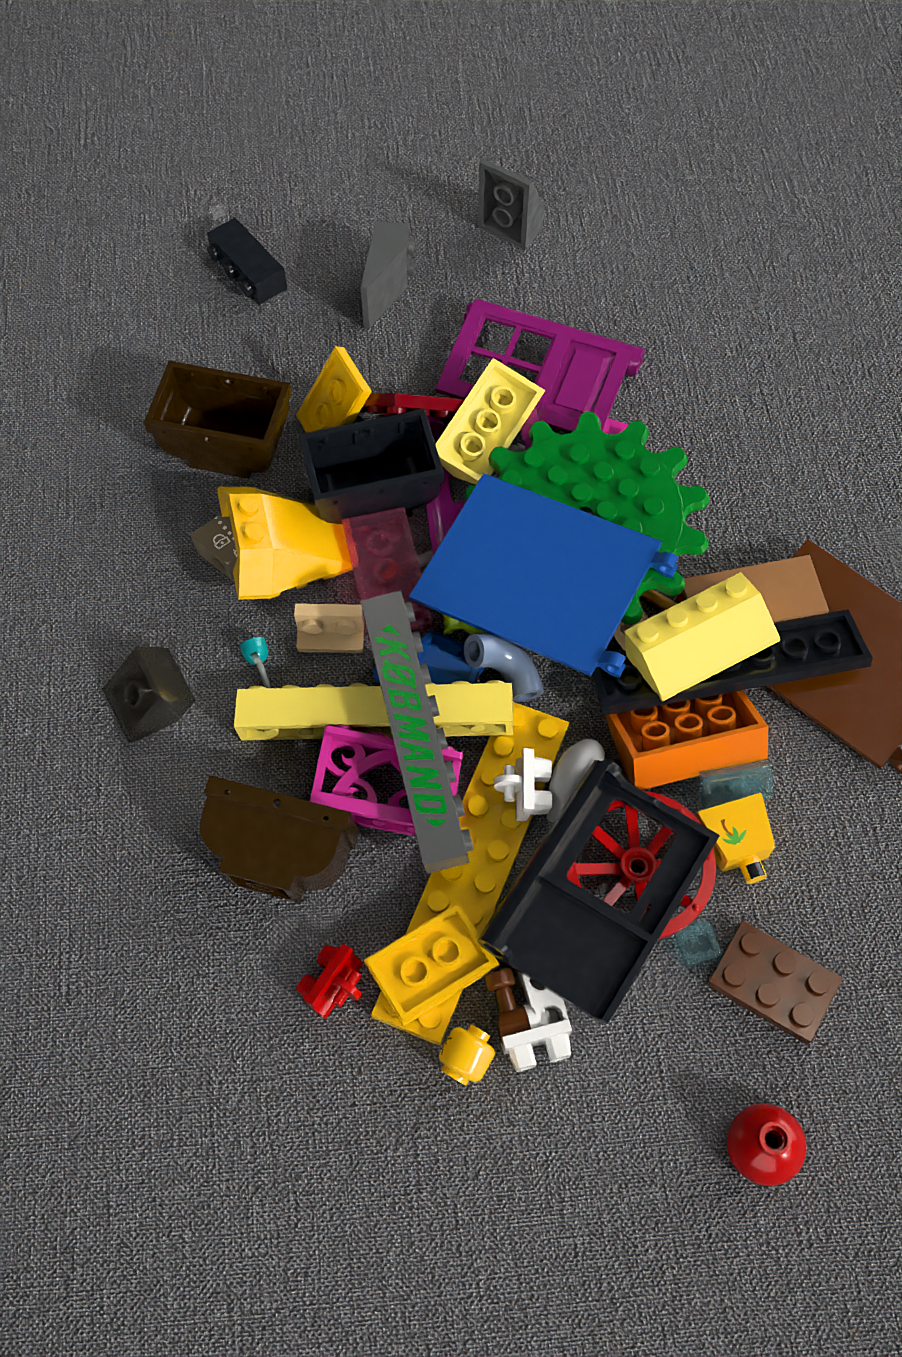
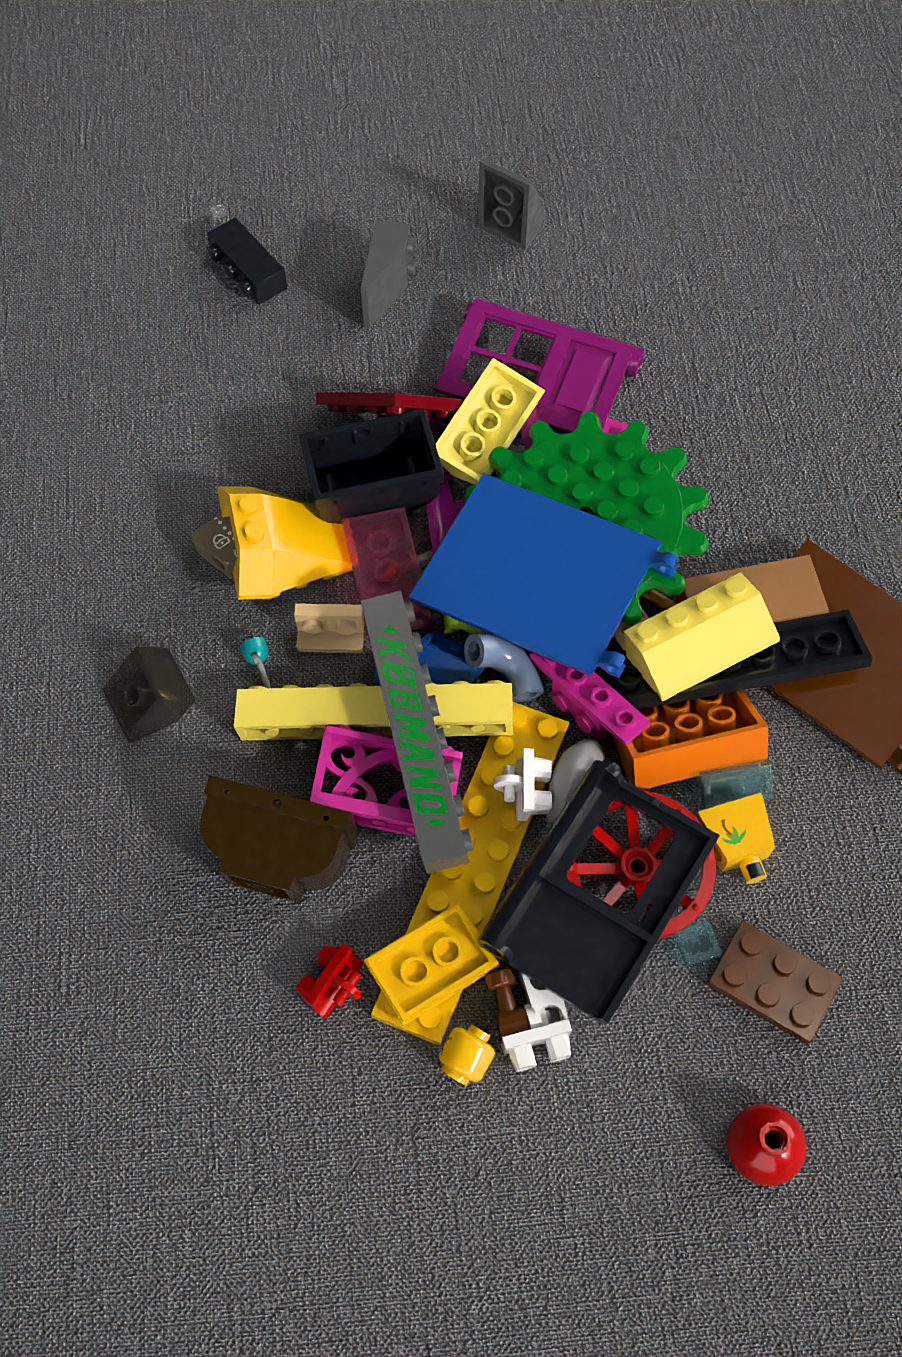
dark brown container [144,361,292,479] -> none
yellow tile [296,347,372,433] -> none
none -> dark pink bracket [529,652,651,746]

